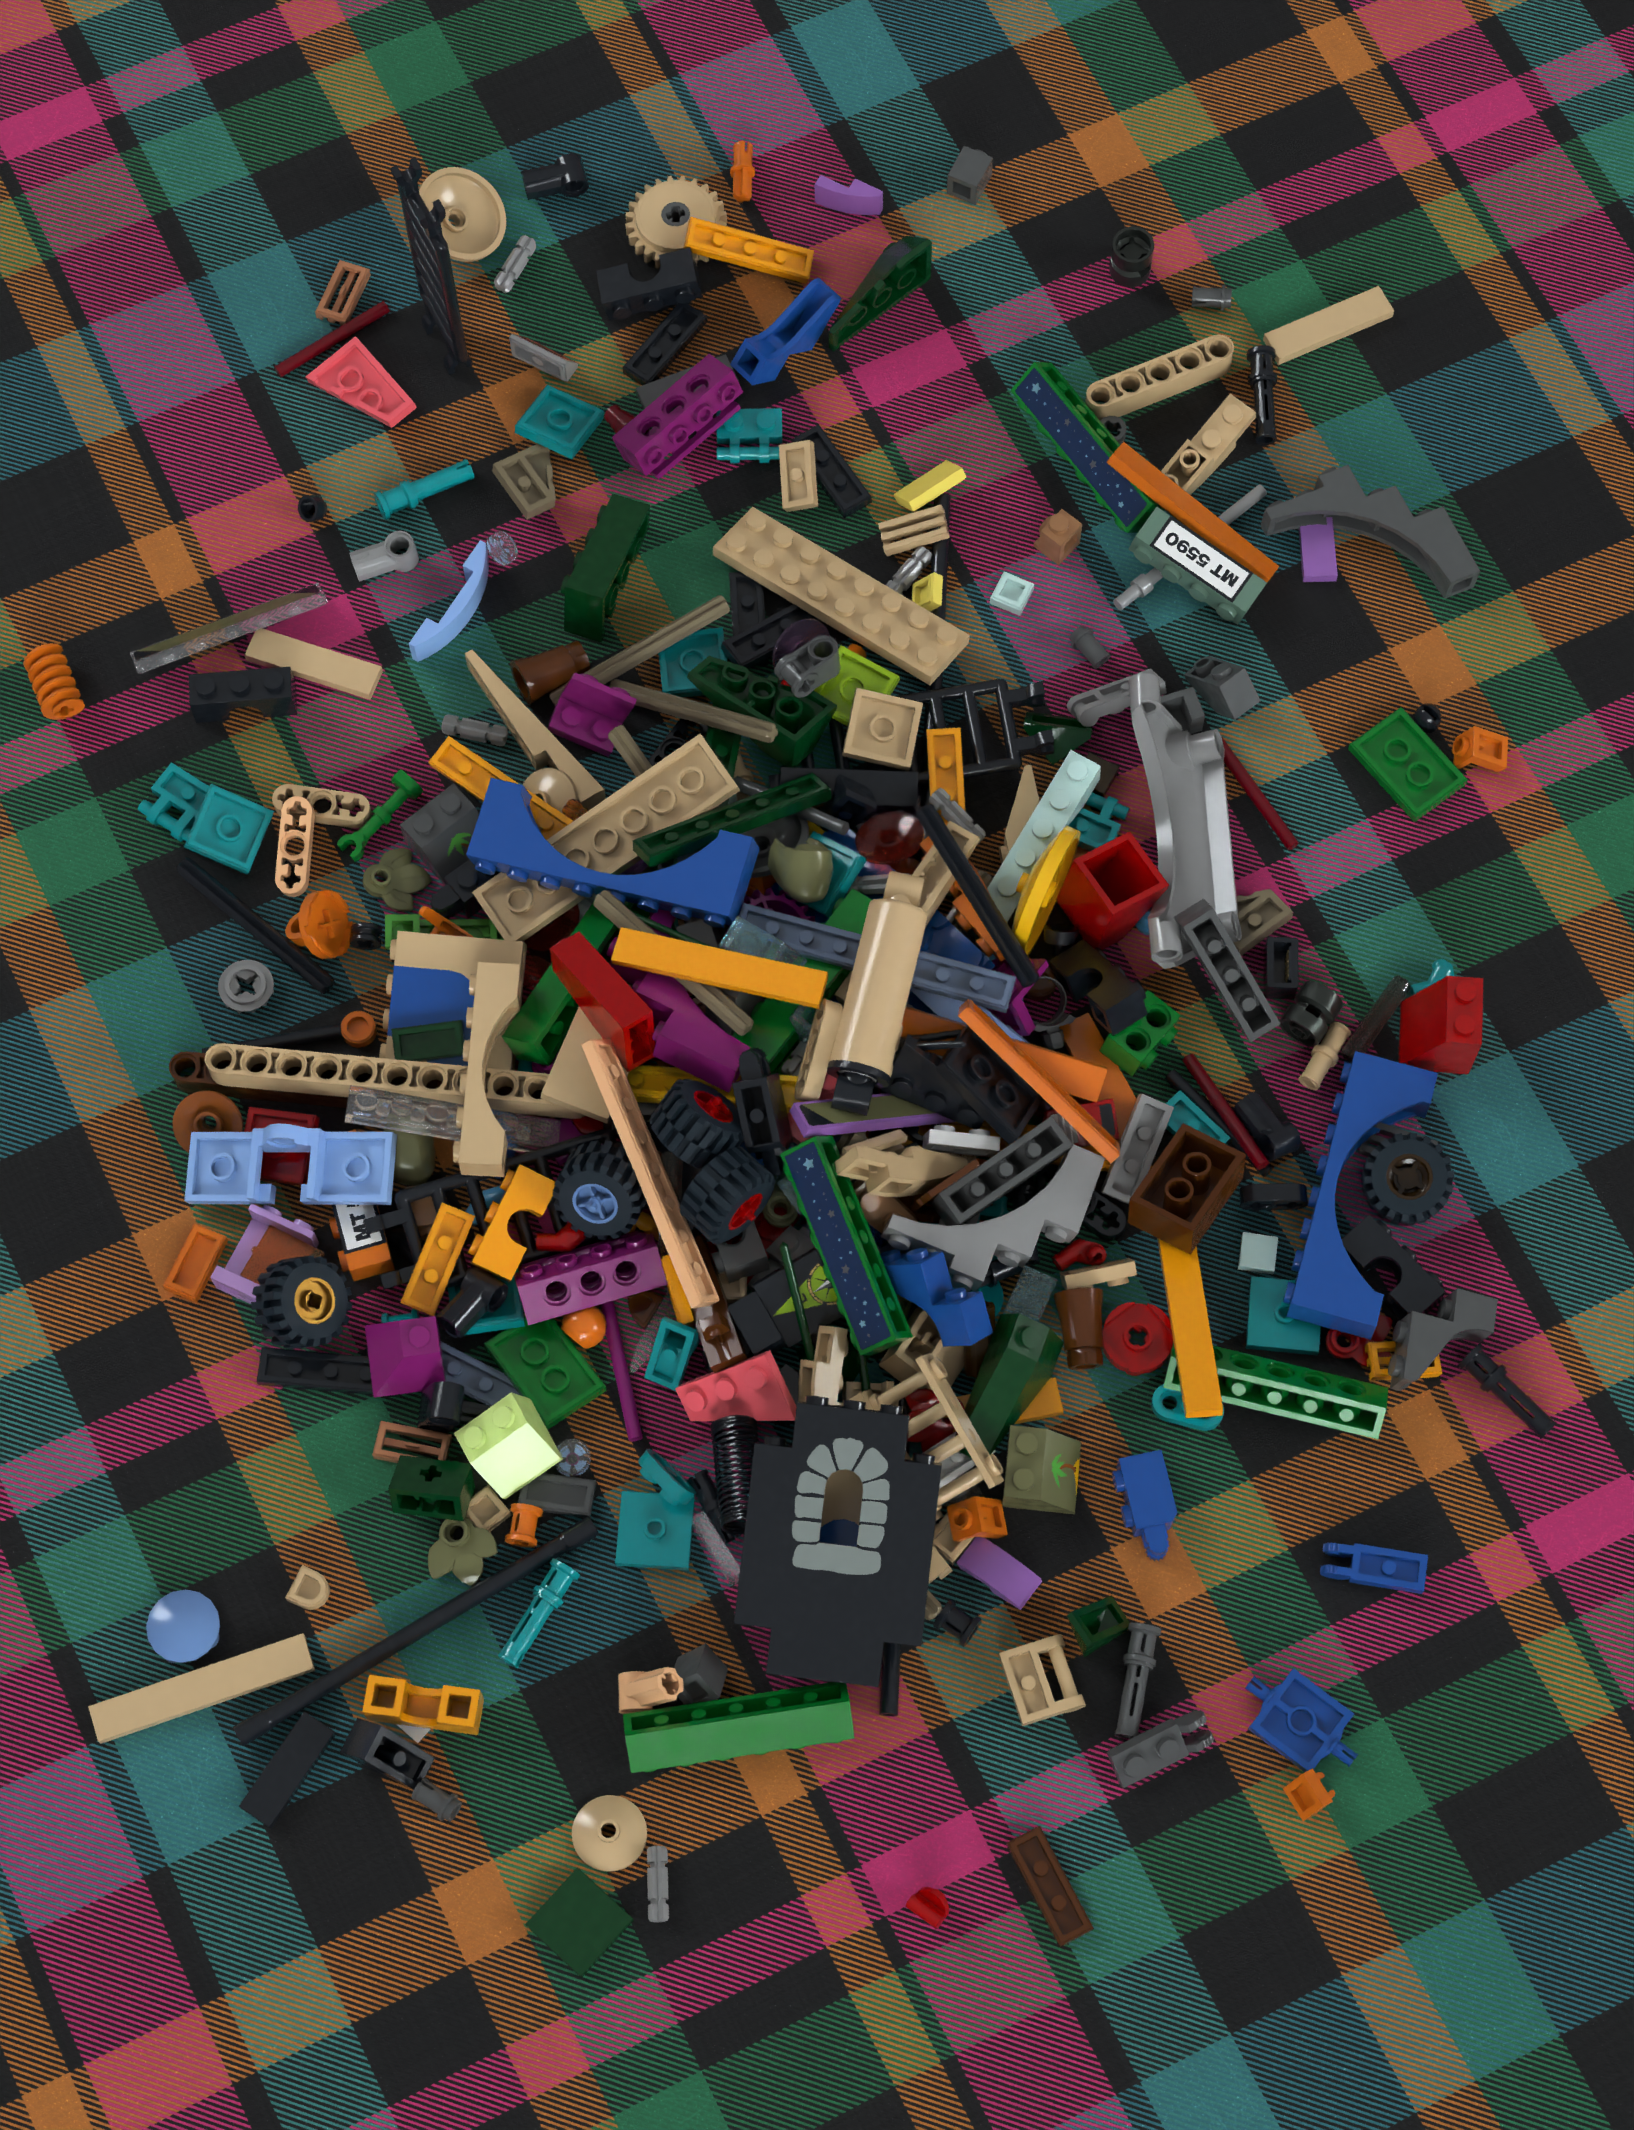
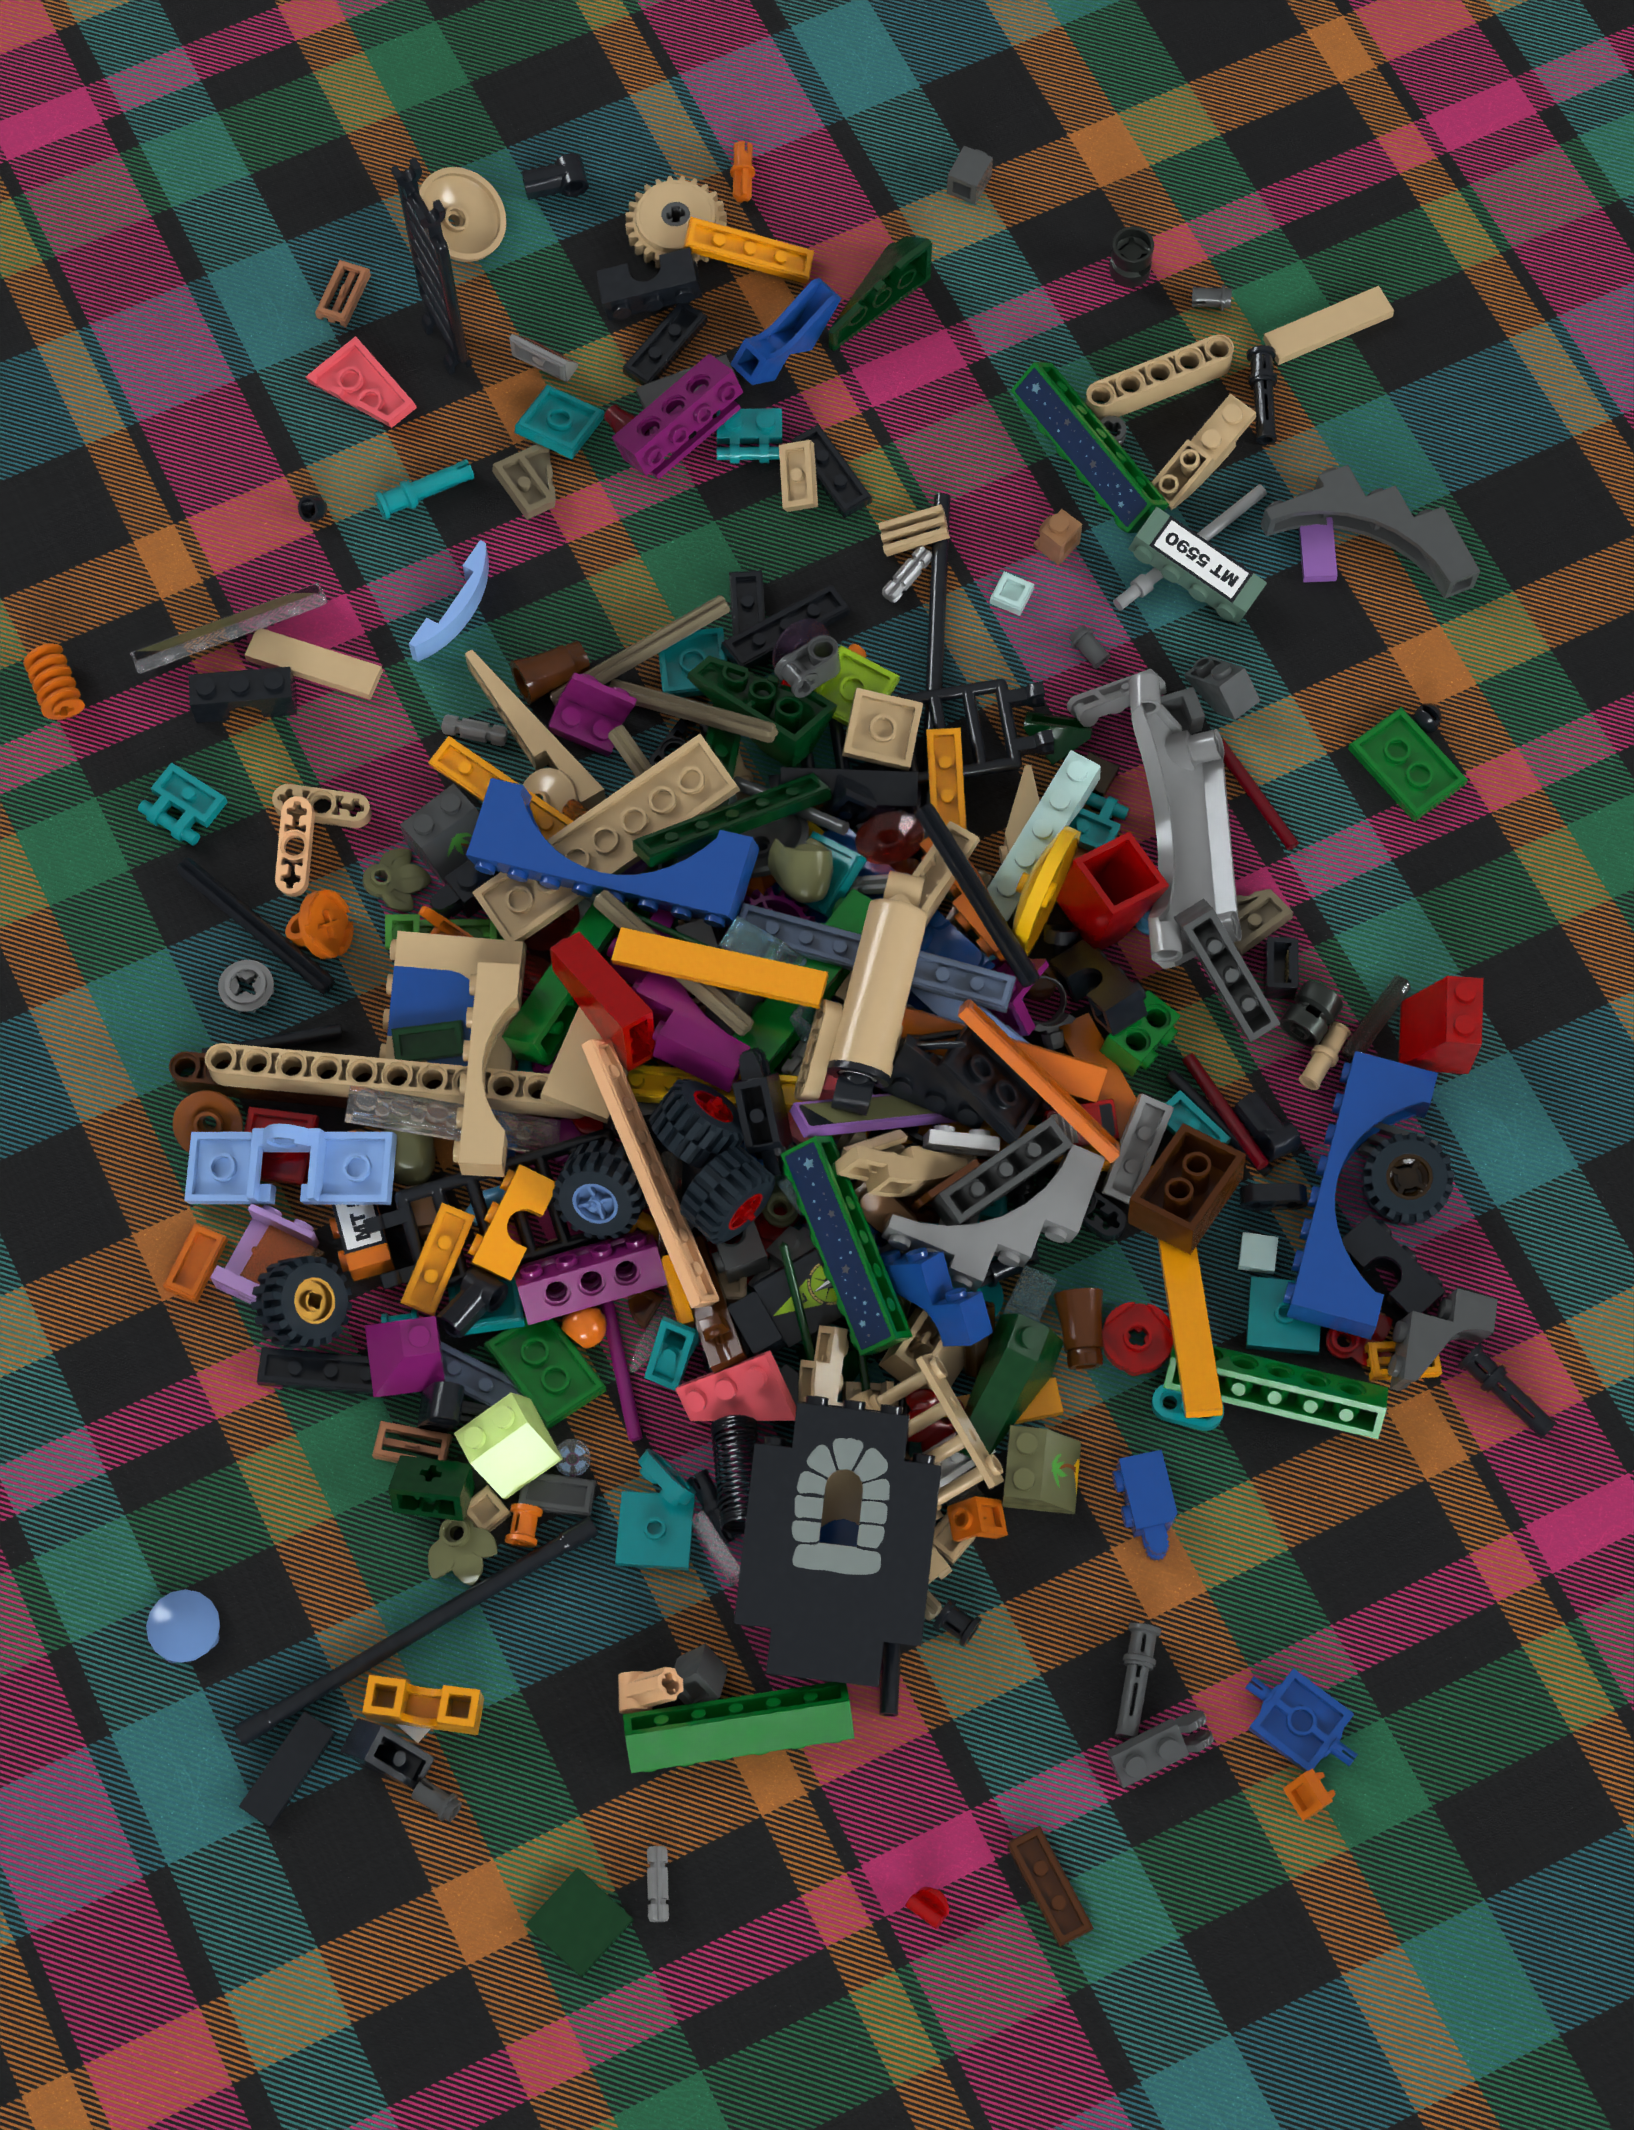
tan tile [88,1633,315,1744] -> none
teal plate [184,784,274,875] -> none
dark red bar [274,301,390,378] -> none
tan tile [285,1565,330,1610] -> none
green piece [337,769,423,862] -> none
orange tile [341,1011,377,1048] -> none
light grey piece [350,531,419,582] -> none
black bush [350,922,382,950] -> none
clear tile [486,531,518,566] -> none
light grey axle [494,235,536,293] -> none
teal pin [498,1558,580,1669] -> none
red arm [536,1222,586,1252] -> none
dark green wedge [561,494,650,642] -> none
tan dish [572,1795,647,1872] -> none
tan plate [713,507,970,685] -> none
medium lavender slope [814,175,883,215] -> none
light yellow tile [894,460,966,512] -> none
light yellow tile [912,572,943,612] -> none
light grey axle [929,788,986,845] -> none
medium lavender slope [957,1537,1042,1610] -> none
tan plate [998,1634,1086,1726] -> none
red arm [1051,1239,1107,1272] -> none
tan plate [1060,1258,1137,1290] -> none
dark green slope [1067,1595,1130,1658] -> none
orange tile [1107,442,1279,582] -> none
blue hinge [1320,1542,1428,1594] -> none
teal arm [1410,959,1454,996] -> none
orange bracket [1452,726,1508,773] -> none

